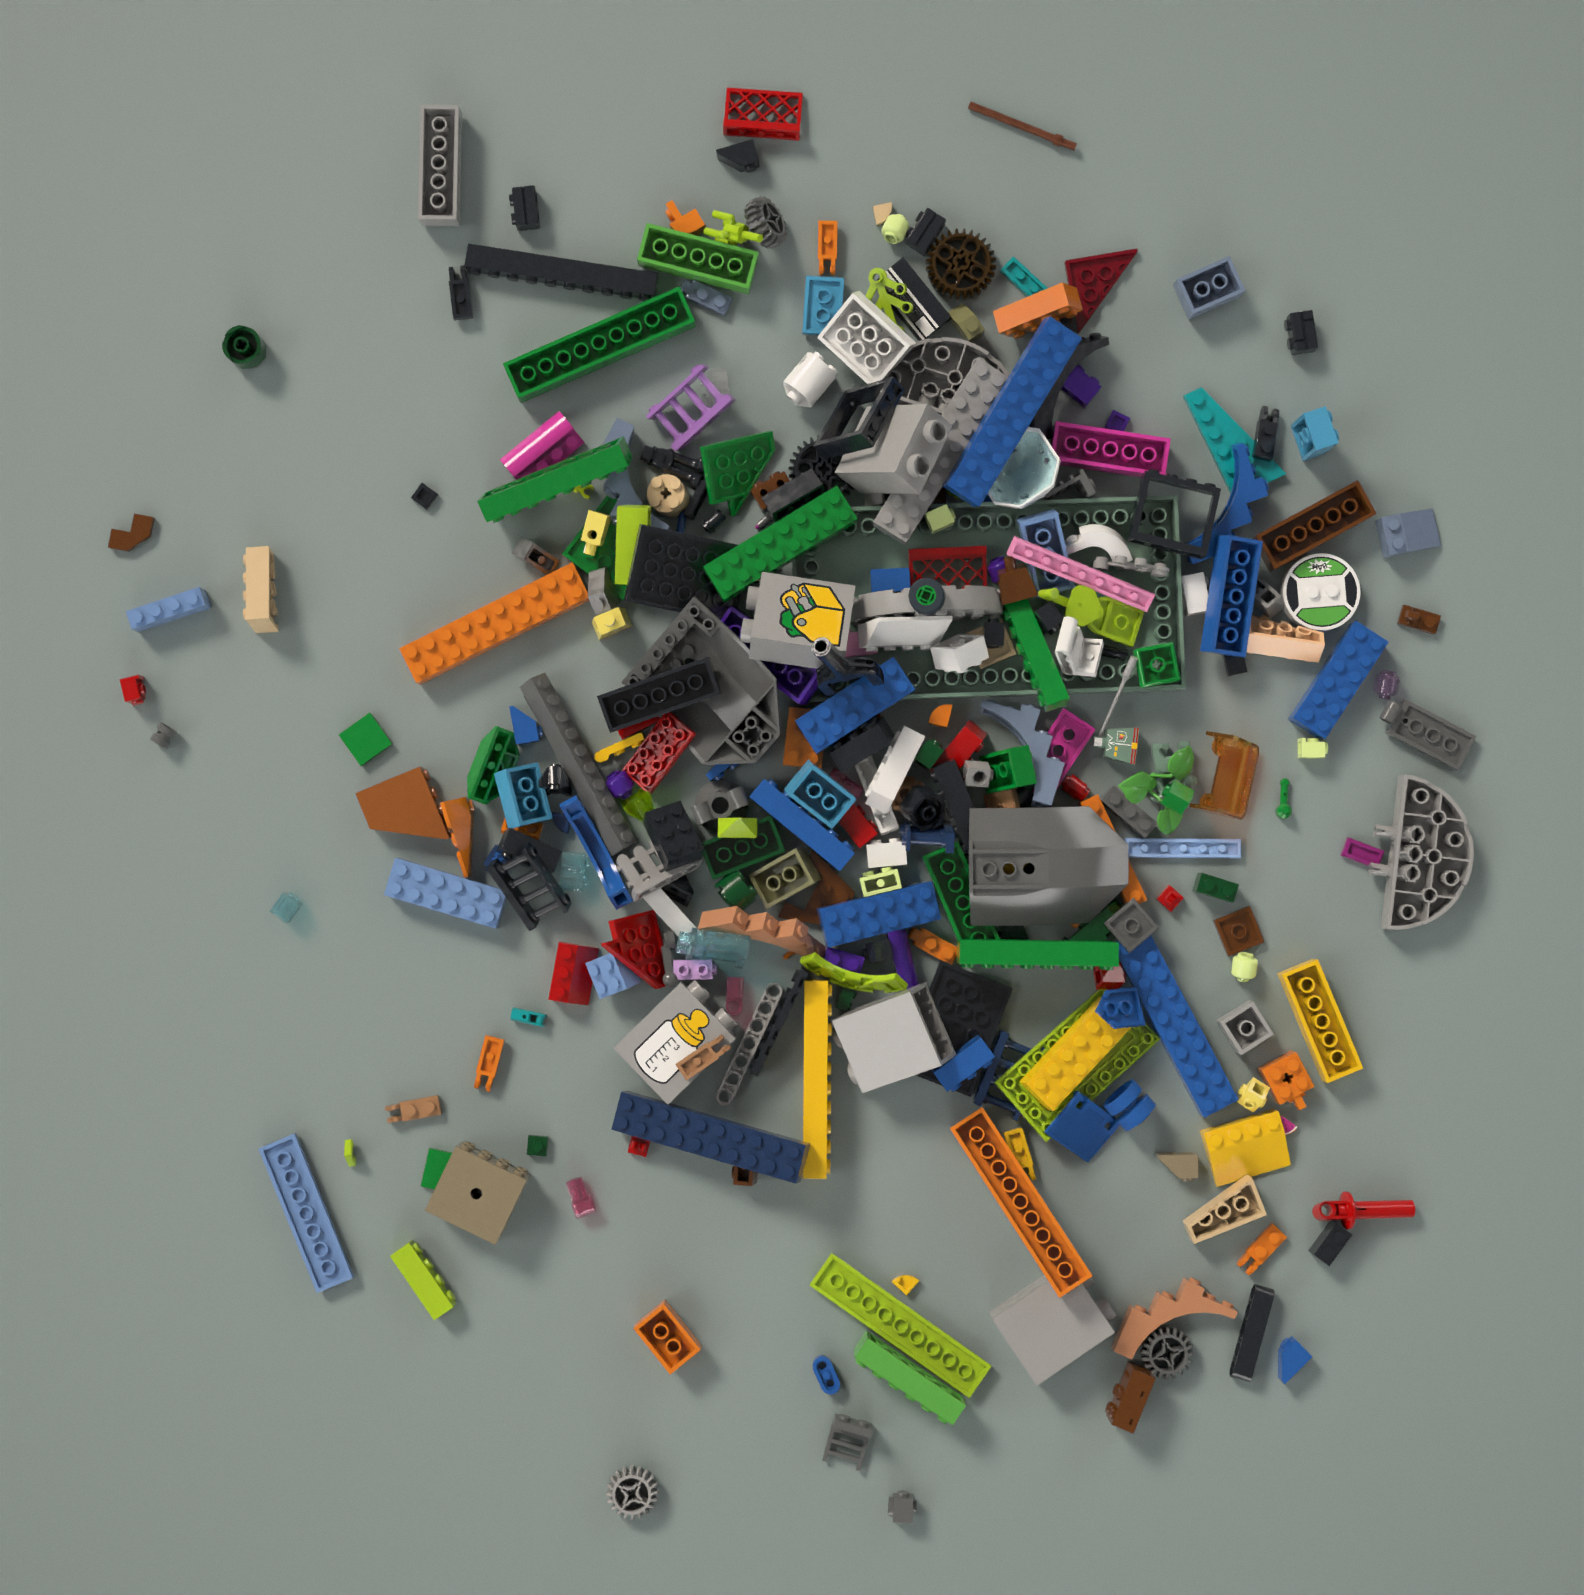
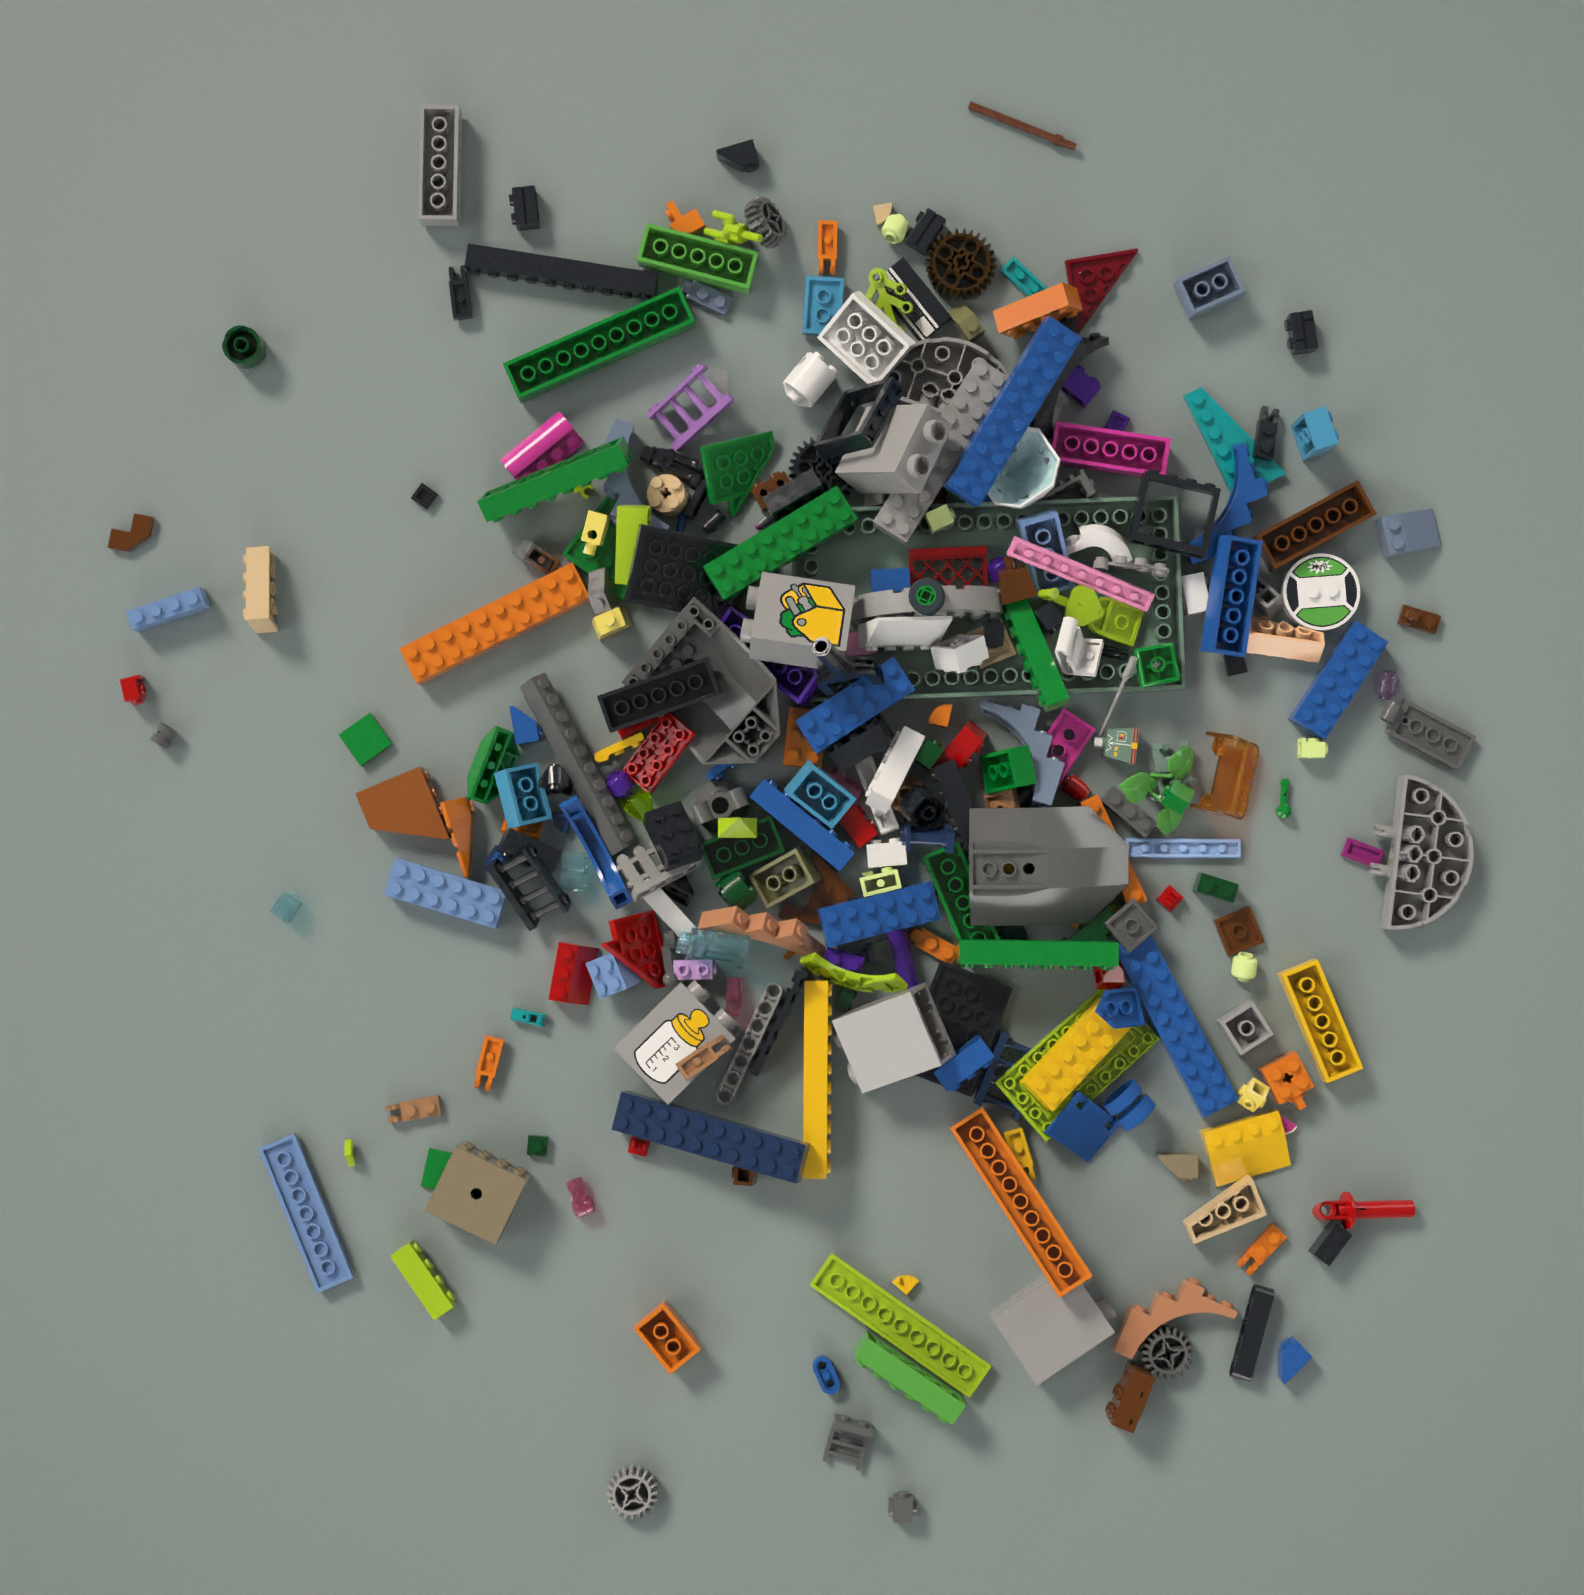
red fence [723,88,803,141] -> none
light grey brick [962,760,993,787] -> none

